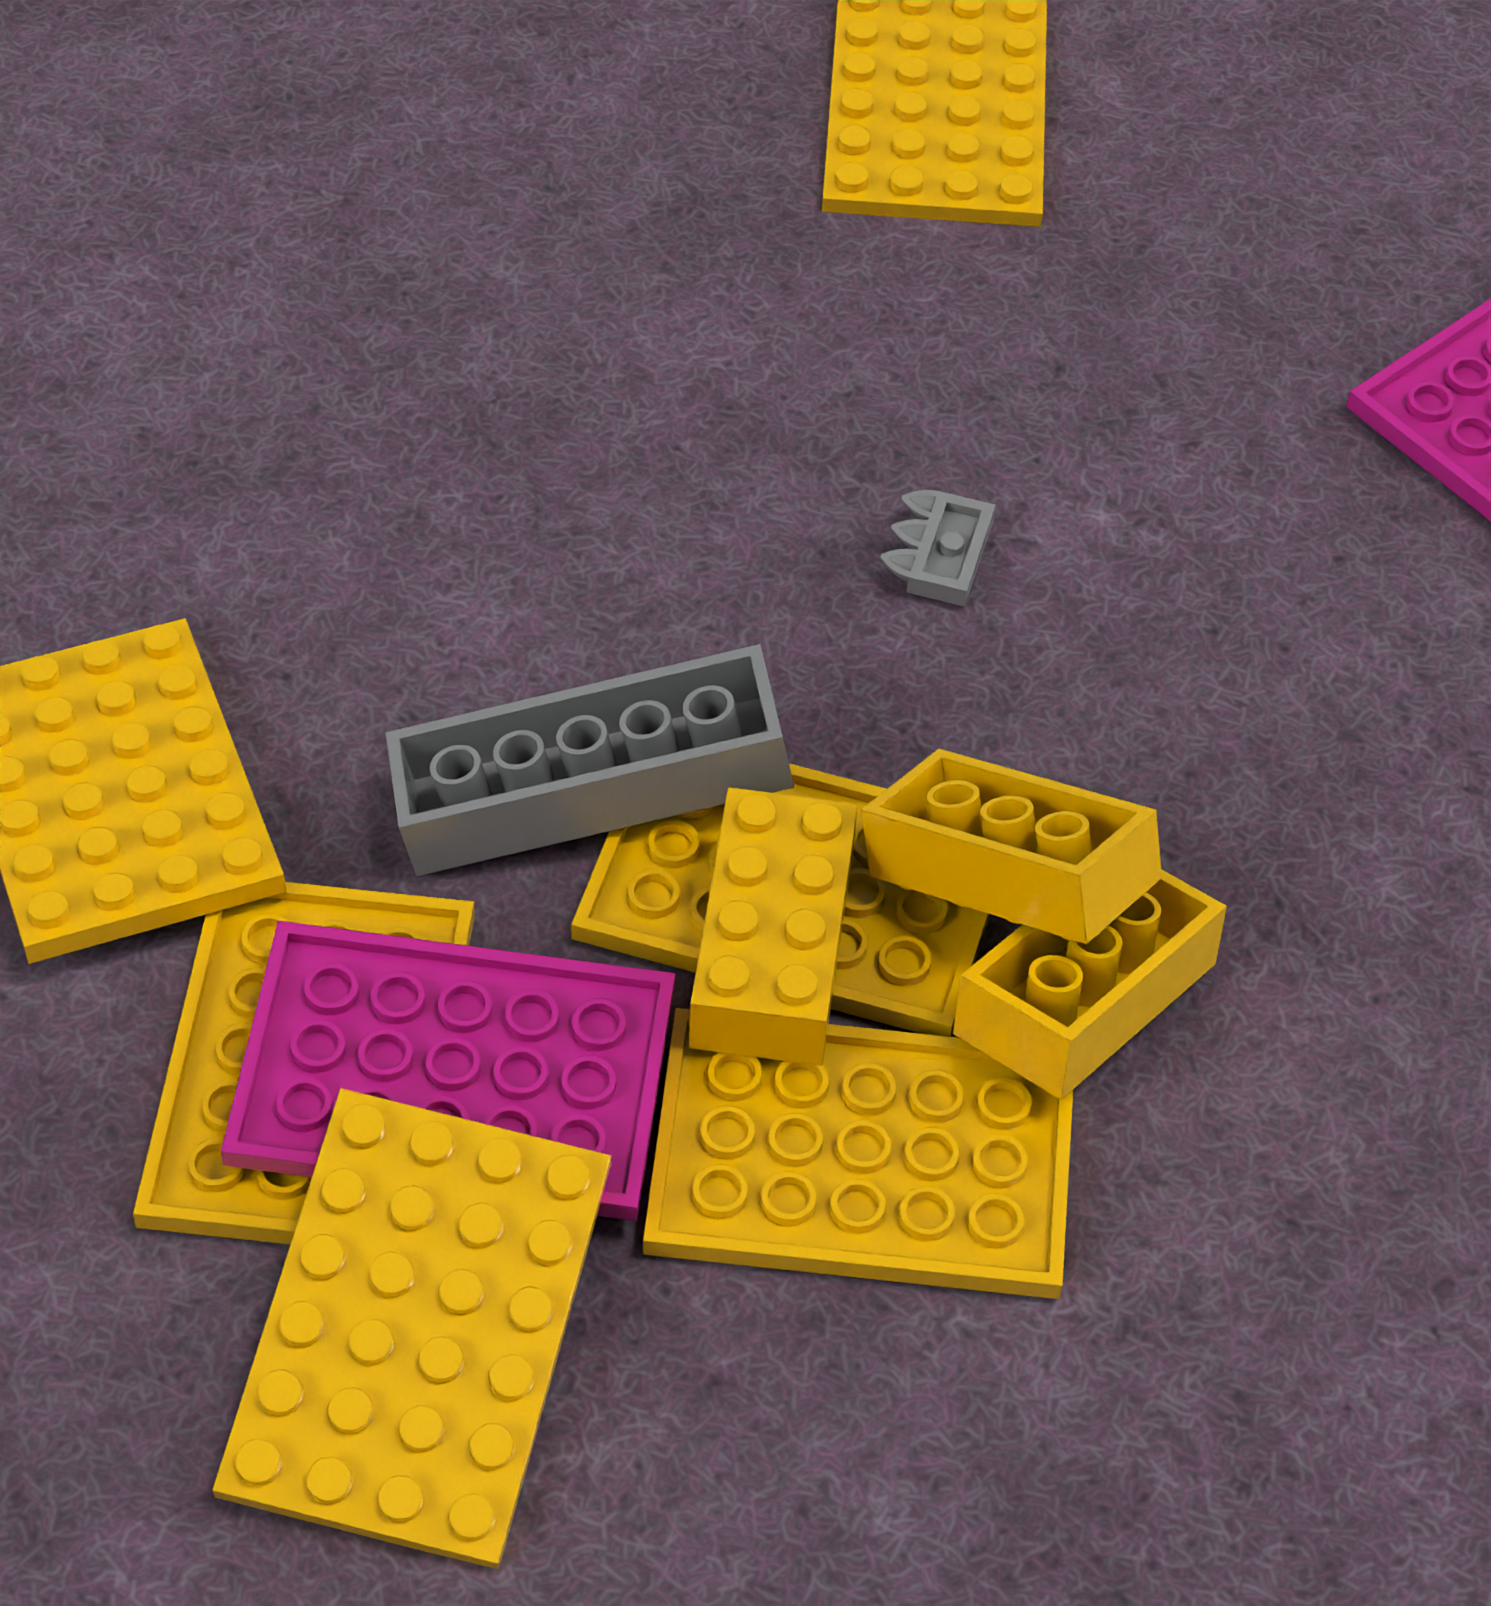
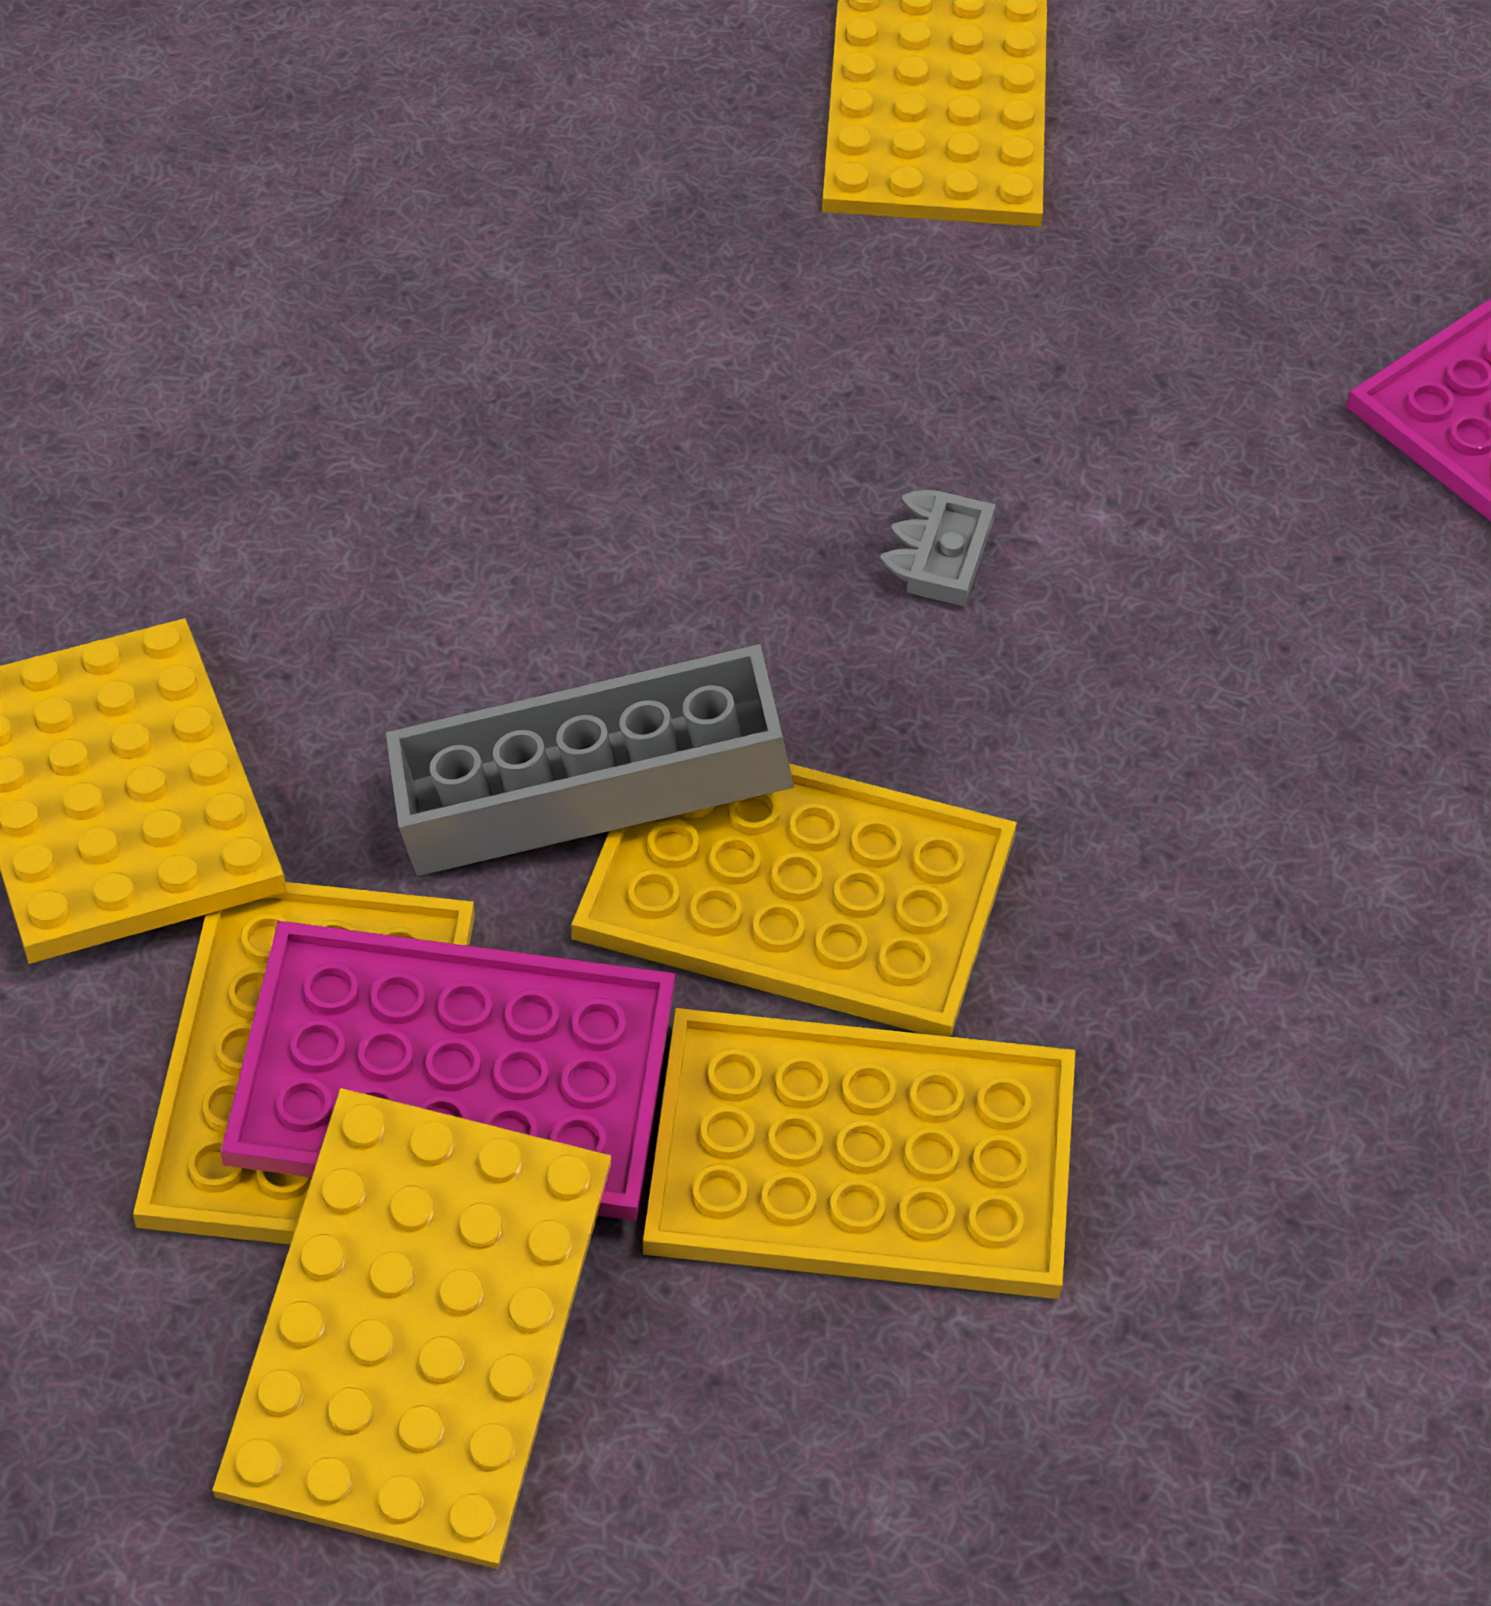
yellow brick [689,787,858,1066] -> none
yellow brick [861,749,1162,944] -> none
yellow brick [953,869,1227,1100] -> none

